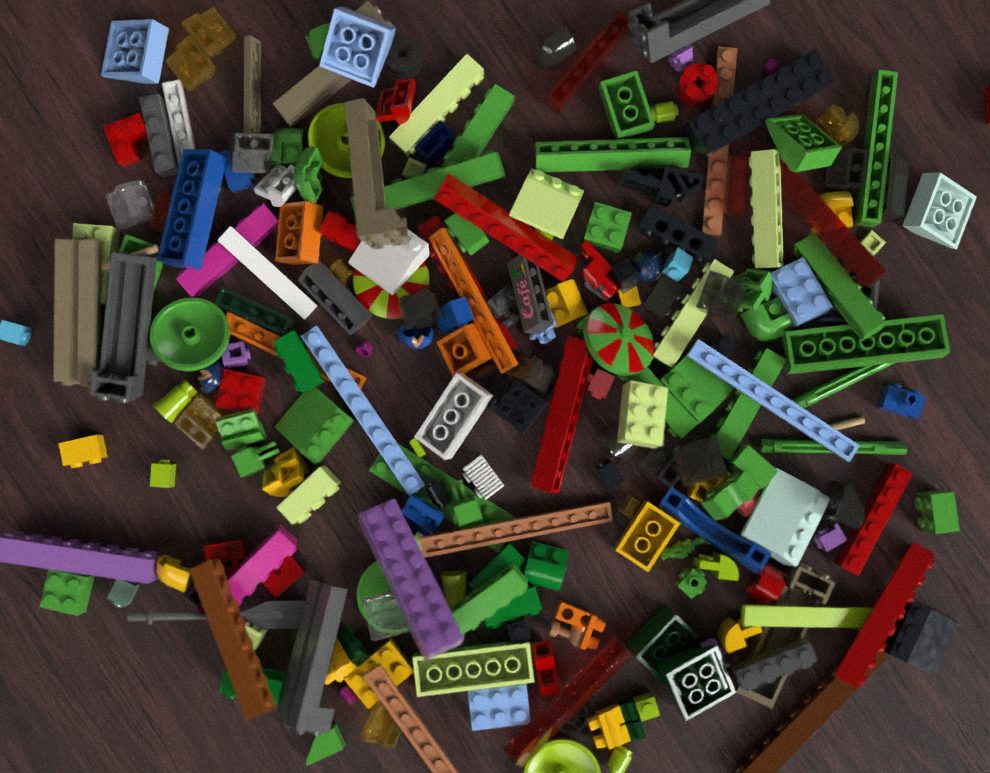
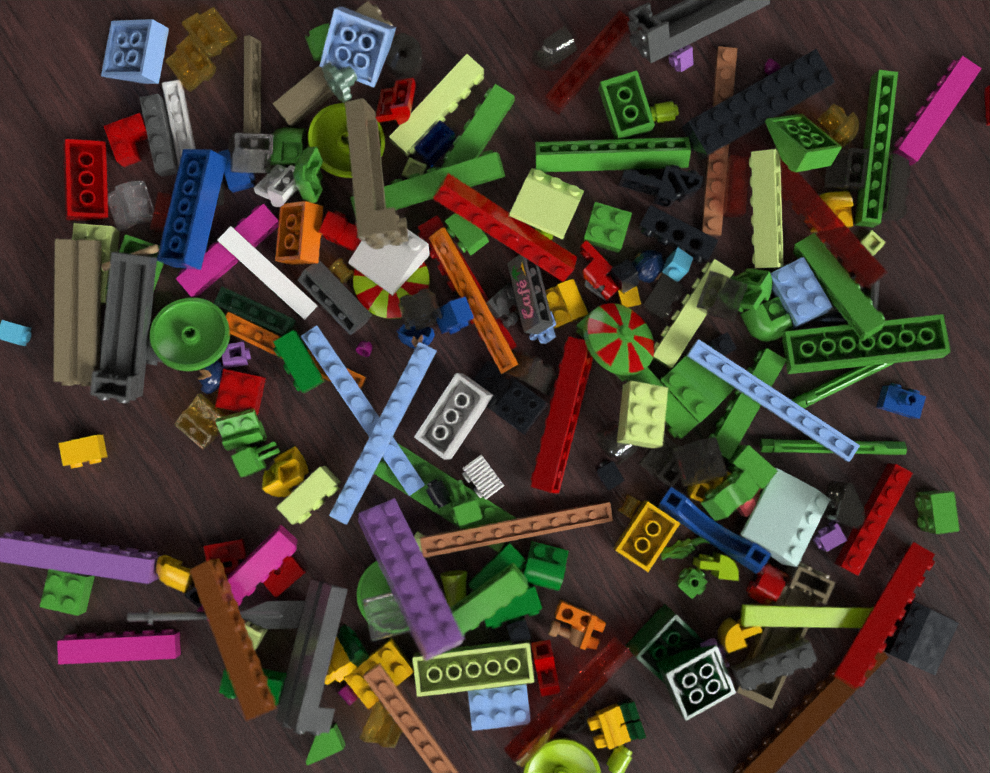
sand green brick [107,579,141,607] -> none
lime brick [150,460,176,488] -> none
lime plant [152,379,198,423] -> none
bright green slope [275,387,355,464] -> none
blue brick [401,494,445,536] -> none
lime tile [409,438,427,457] -> none
orange brick [436,323,493,377] -> none
coral brick [587,369,616,400] -> none
lime brick [633,692,660,721] -> none
red brick [676,63,718,107] -> none
tan bar [808,416,865,437] -> none
light aqua slope [903,173,976,249] -> none
none -> dark pink brick [57,629,181,664]
none -> red slope [63,139,108,221]
none -> sand green plant [322,63,358,103]
none -> light blue plate [329,342,437,525]
none -> dark pink brick [892,56,982,166]

